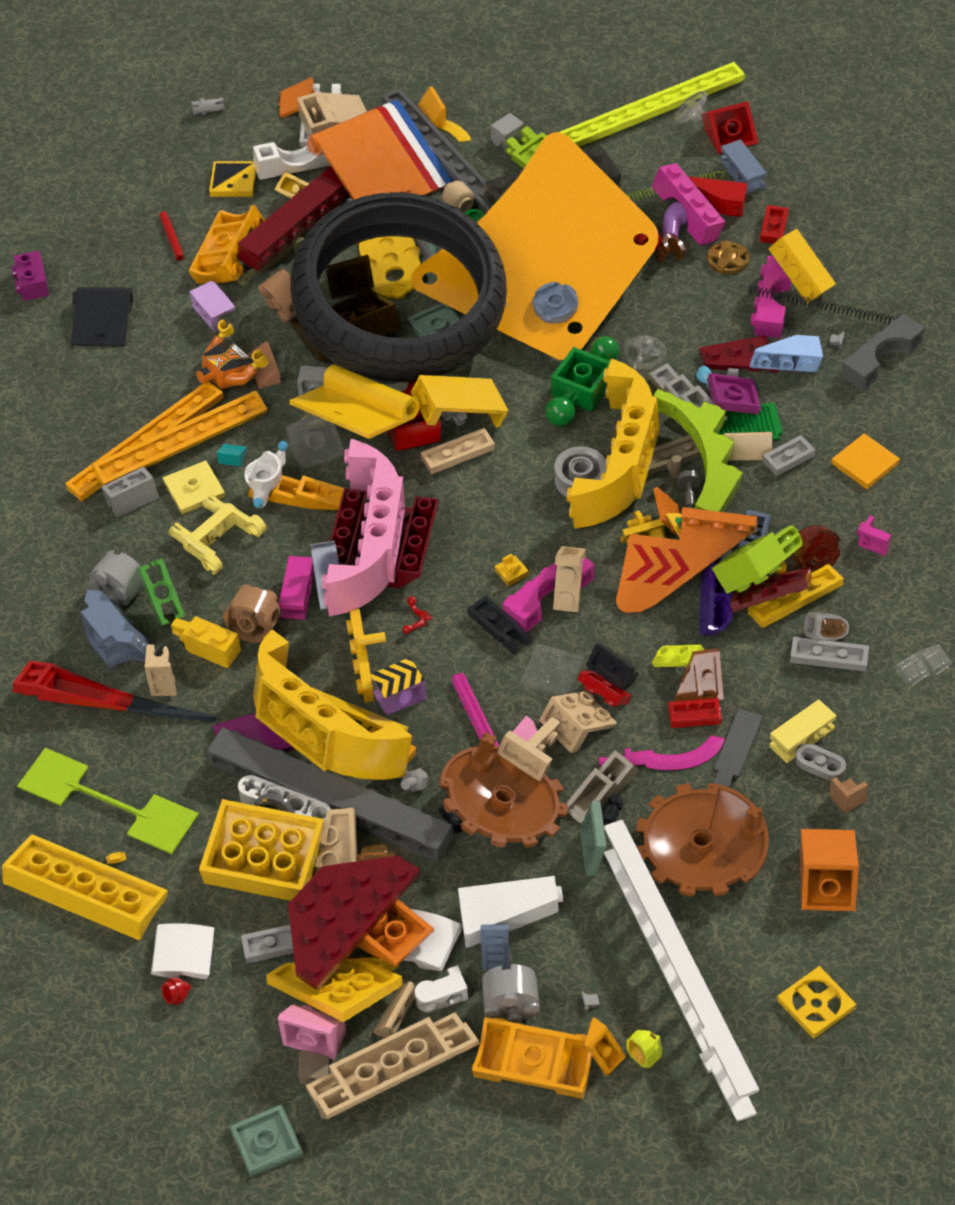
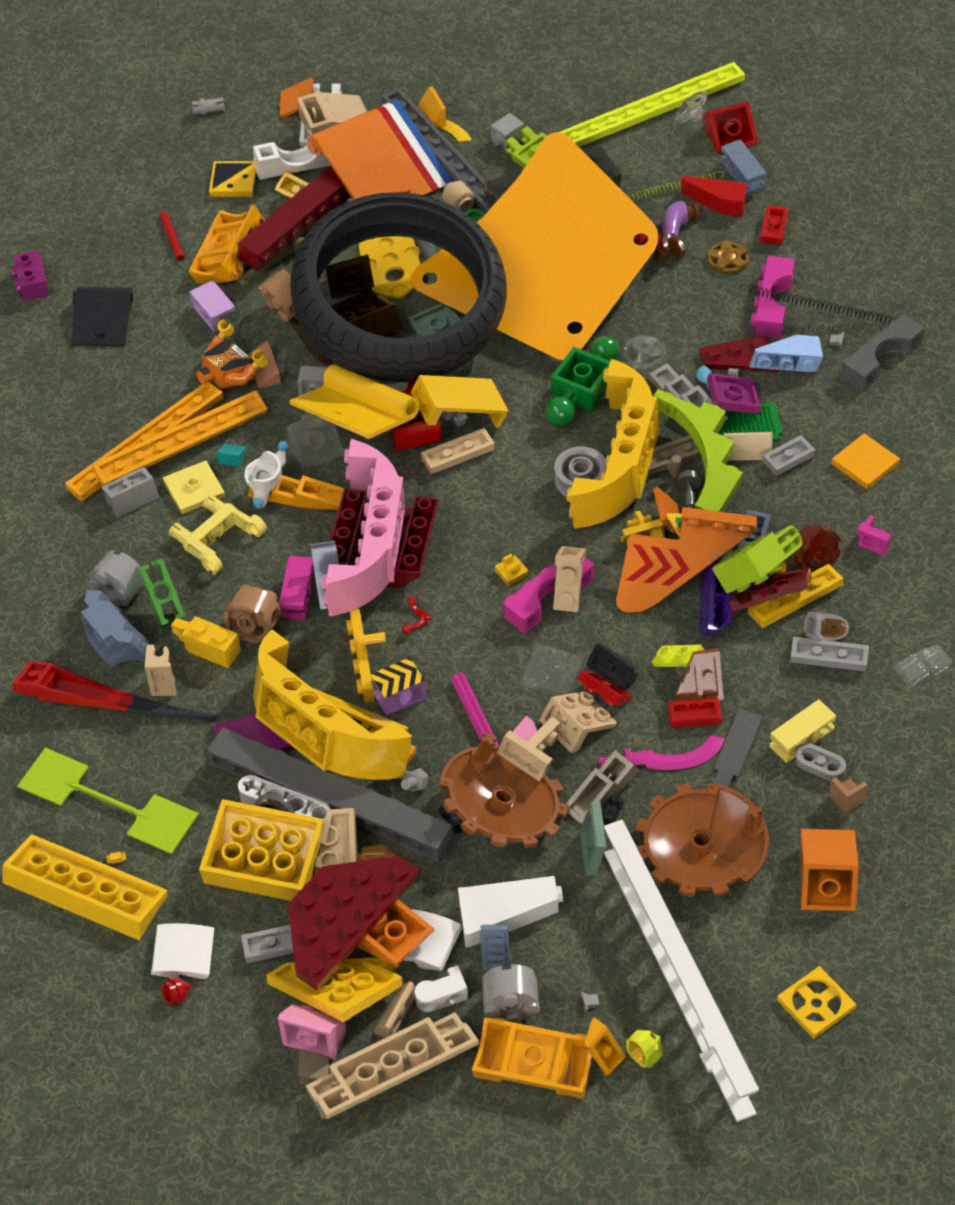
sand green tile [229,1104,303,1177] -> none
black hinge [467,595,531,654] -> none
sand blue tile [532,282,578,324] -> none
dark pink arch [651,163,725,245] -> none
yellow brick [768,229,836,304] -> none

